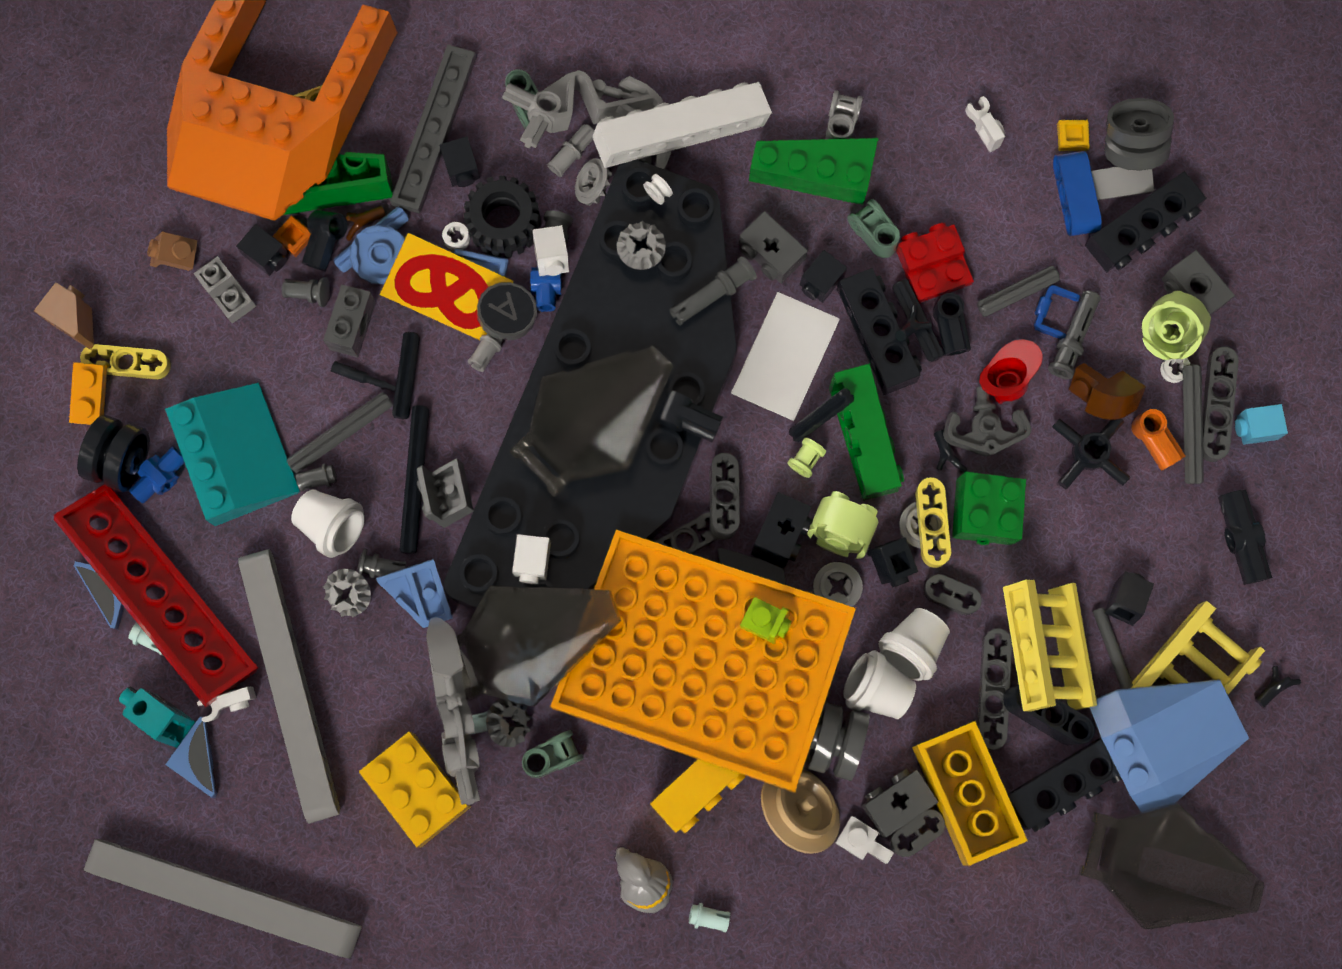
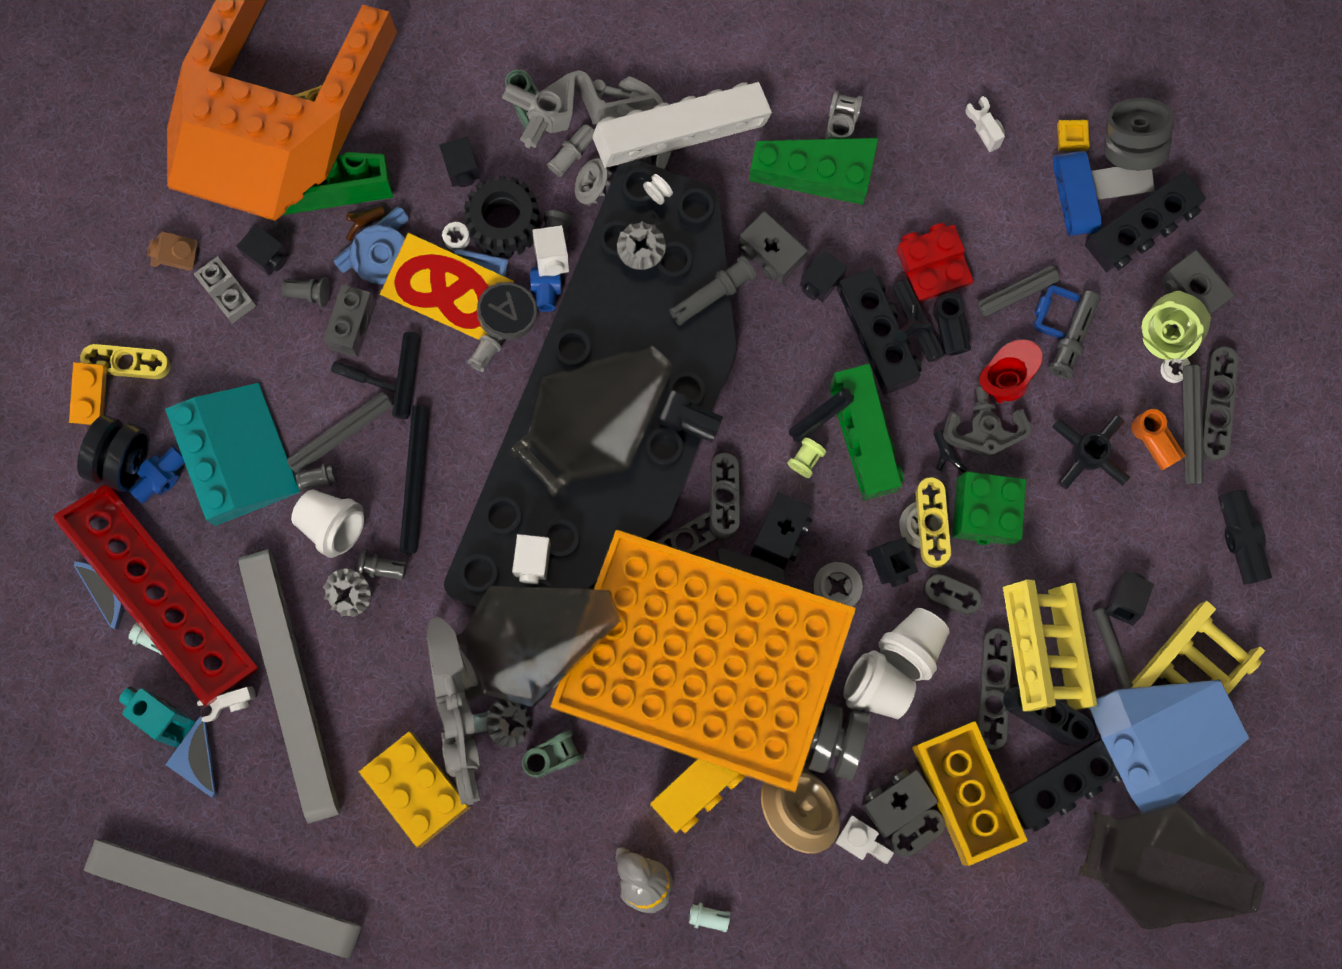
medium nougat slope [34,282,94,350] -> none
orange tile [272,215,311,257] -> none
black piece [302,210,348,272] -> none
medium blue wing [376,559,453,628] -> none
dark grey plate [390,44,476,214] -> none
dark grey bracket [417,458,474,528] -> none
white sticker [731,292,840,421] -> none
lime bracket [740,597,792,644] -> none
yellowish green brick [807,491,879,559] -> none
sand green piece [847,199,900,258] -> none
reddish brown brick [1069,363,1146,420] -> none
medium azure brick [1235,404,1288,445] -> none
black bar [1255,666,1301,708] -> none

